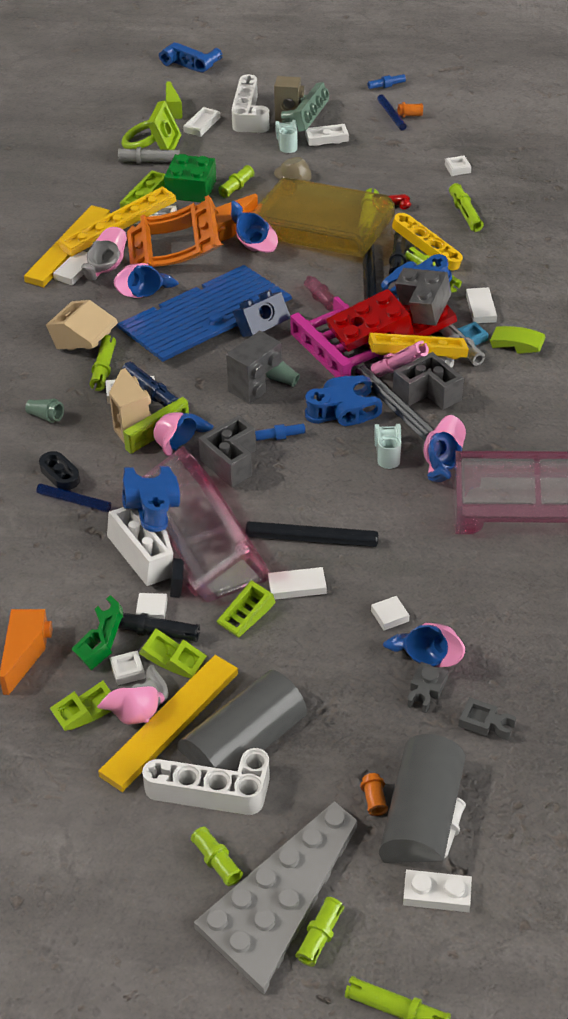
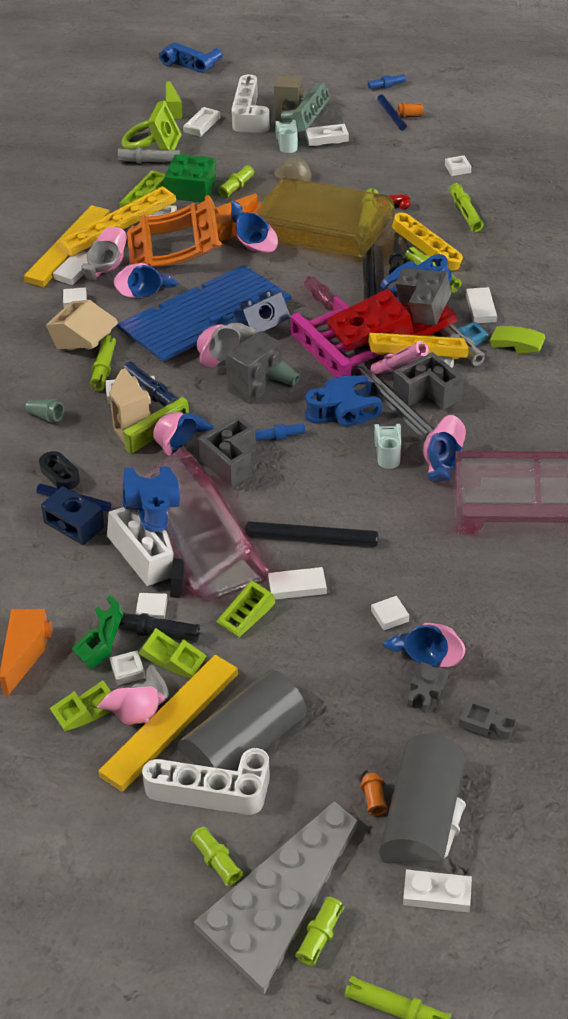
none -> dark blue brick [41,486,105,545]
none -> white tile [63,288,87,308]
none -> light grey hair [197,323,257,368]

